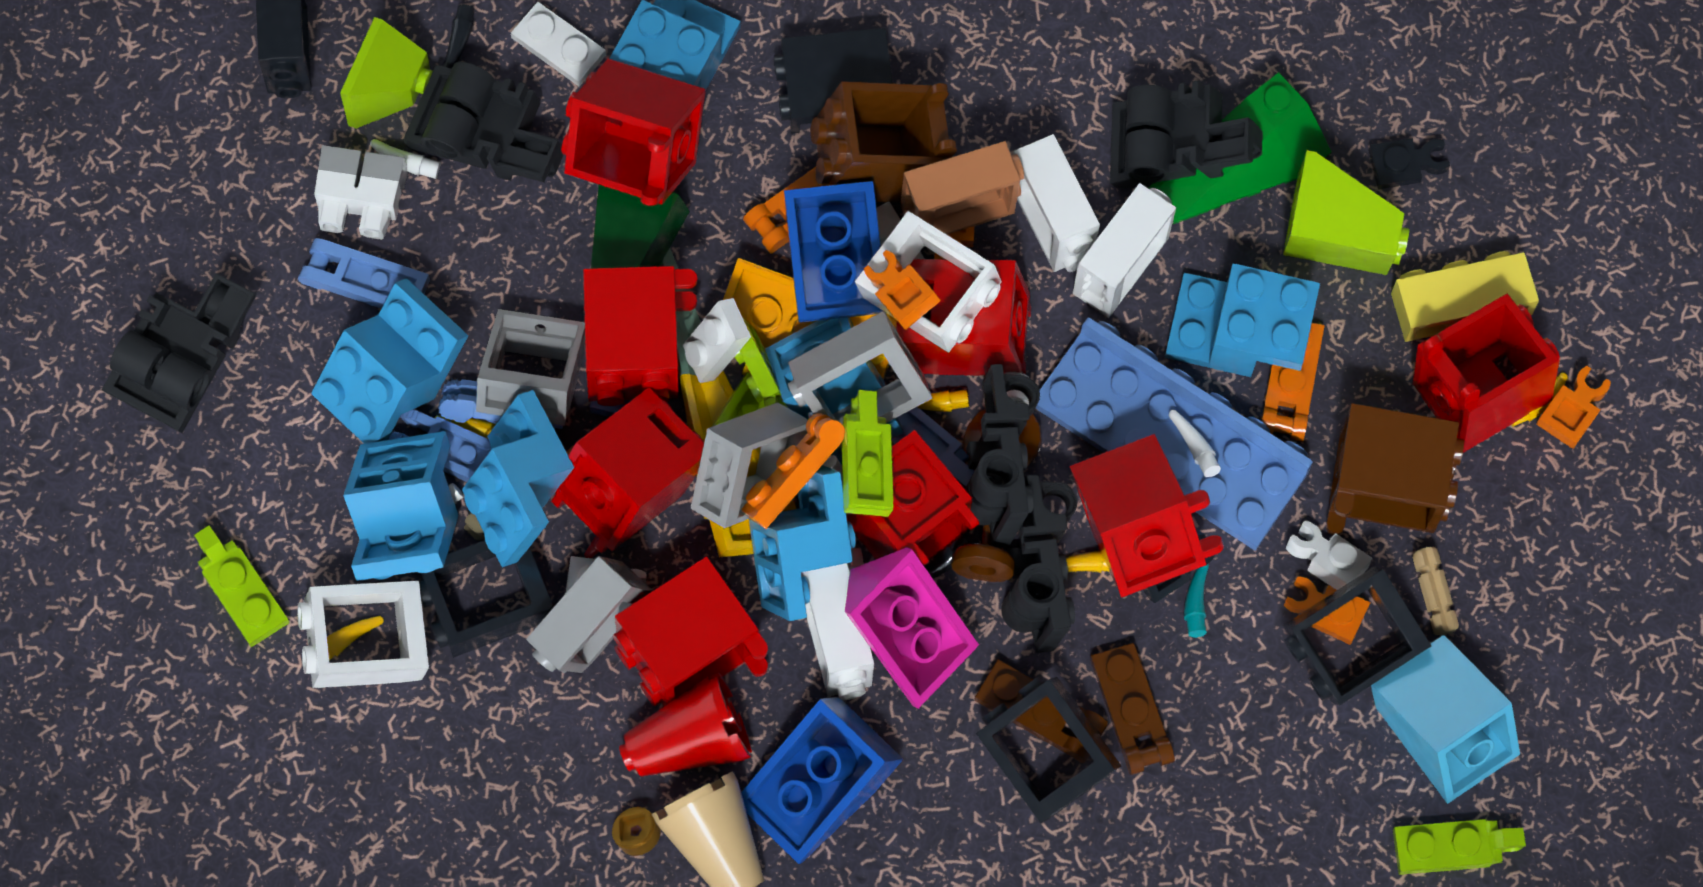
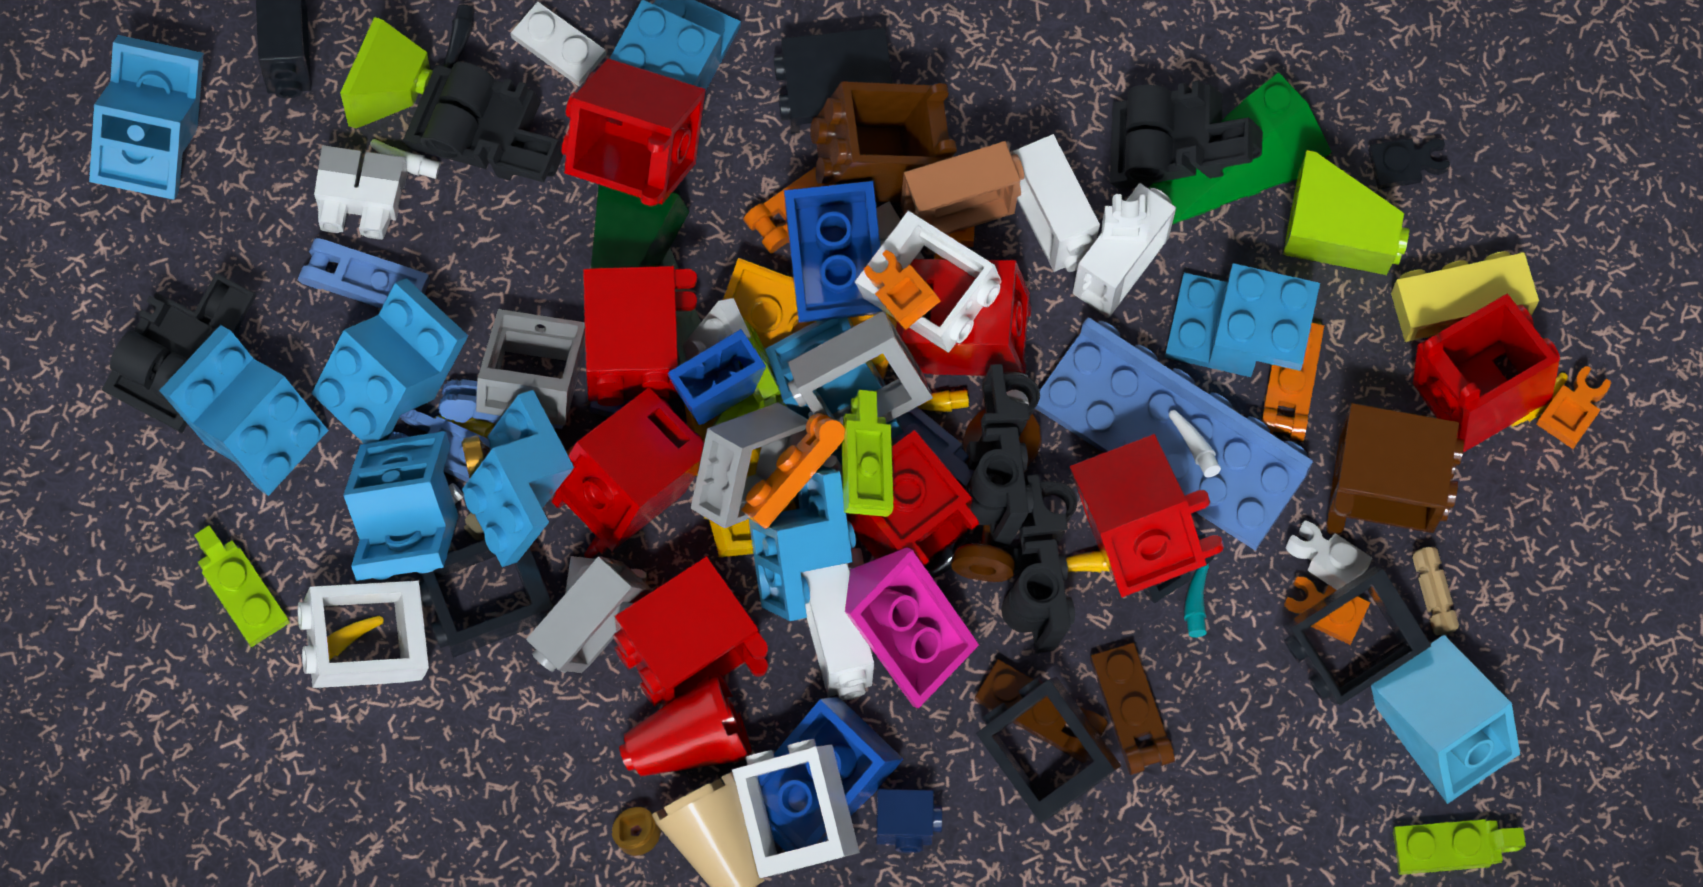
none -> dark azure bracket [89,35,204,200]
none -> dark azure bracket [159,325,329,496]
none -> pearl gold tile [461,435,491,478]
none -> blue torso [668,329,766,425]
none -> white window [732,739,860,878]
none -> dark blue brick [876,789,942,853]
none -> white plate [1102,194,1151,241]

